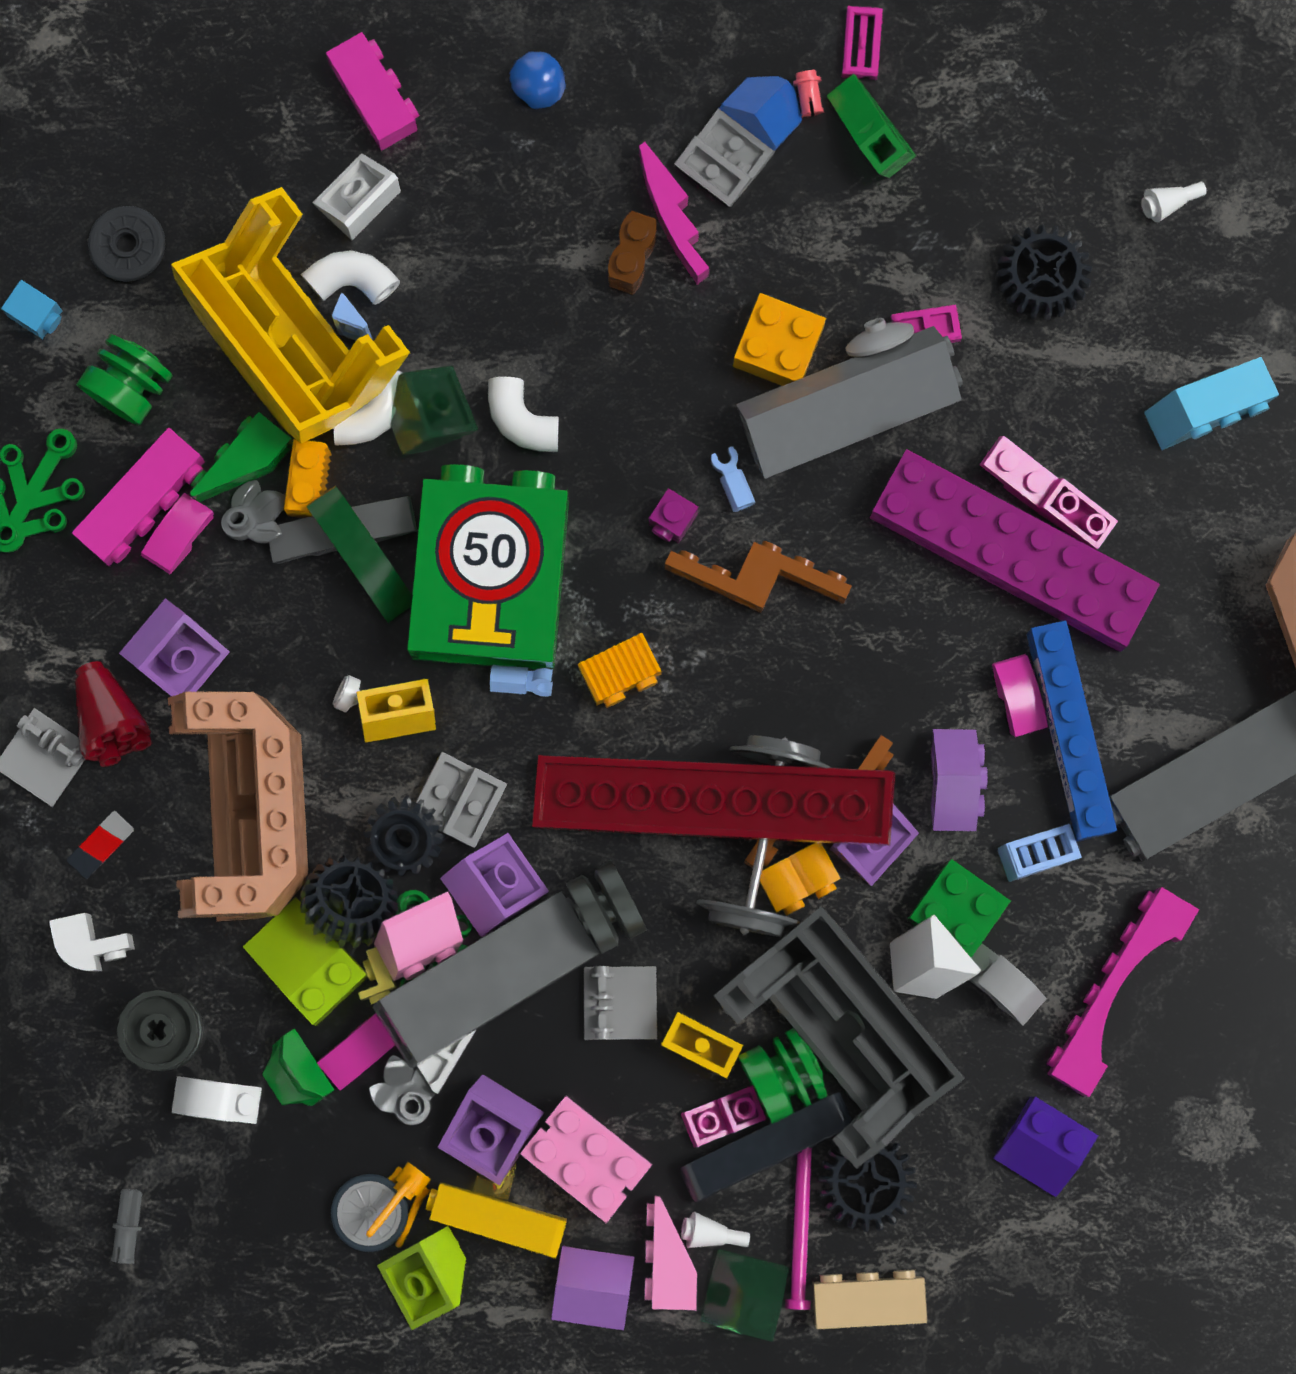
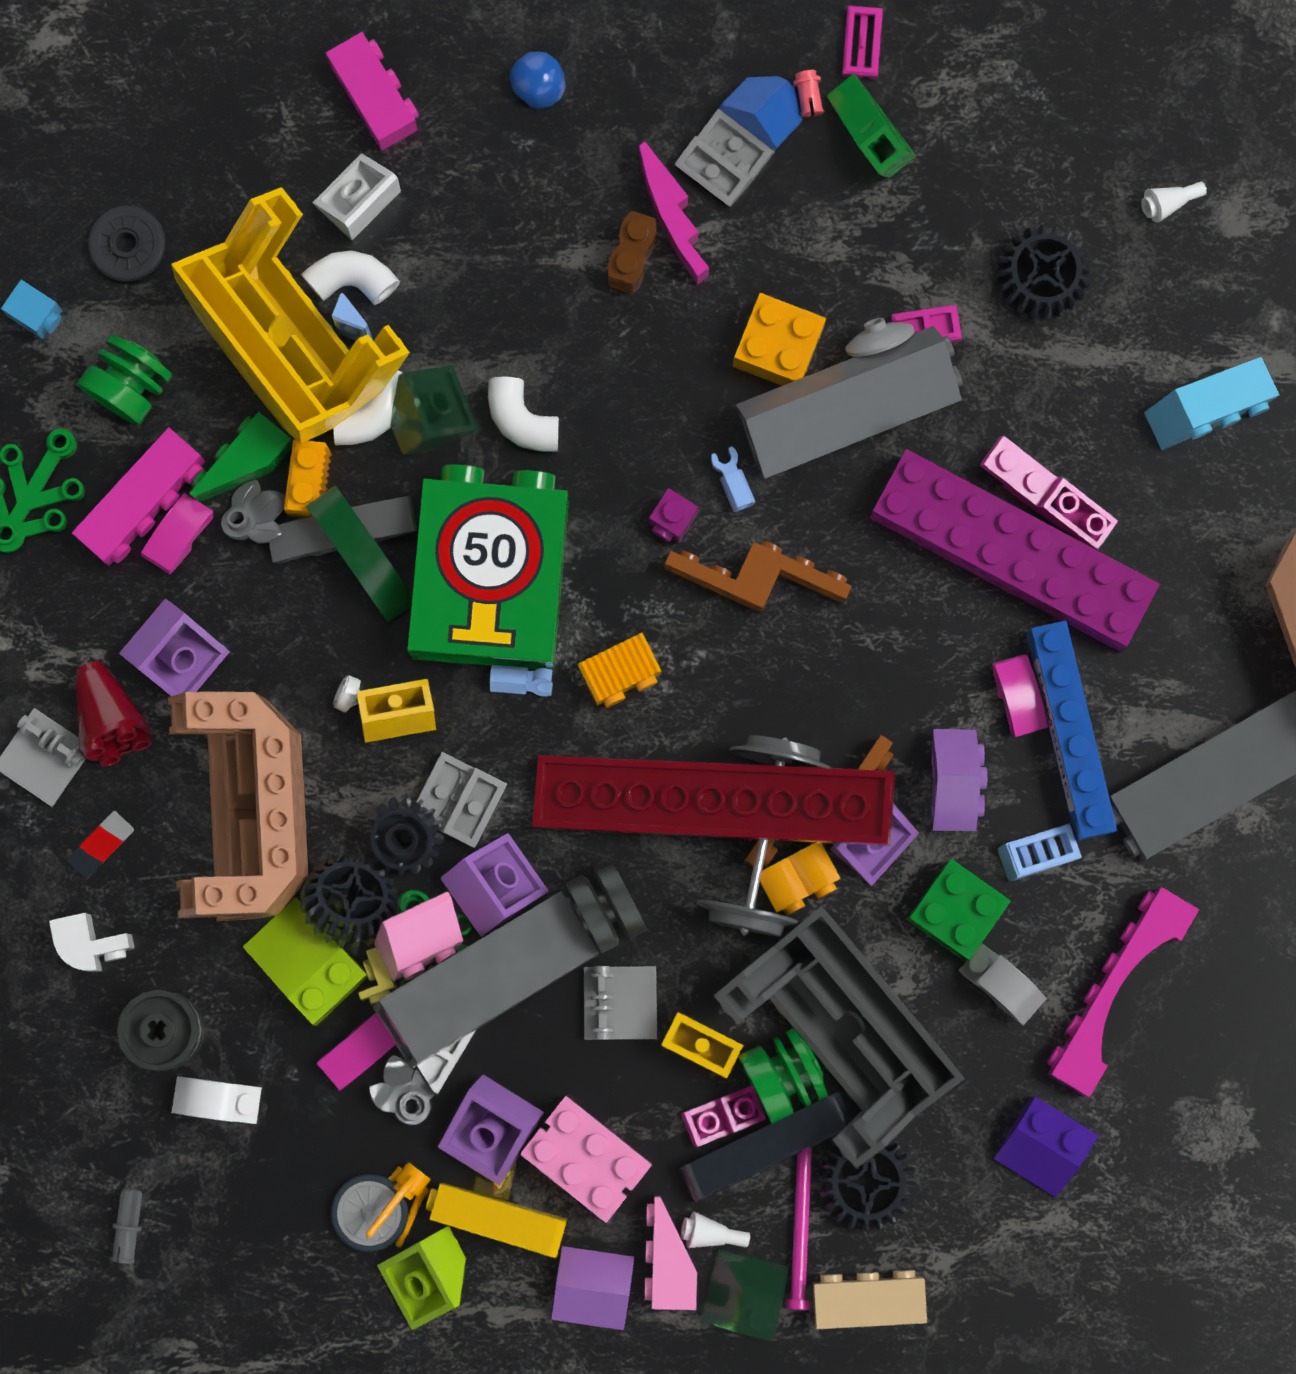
green slope [262,1029,334,1106] -> none
white slope [890,915,981,999] -> none

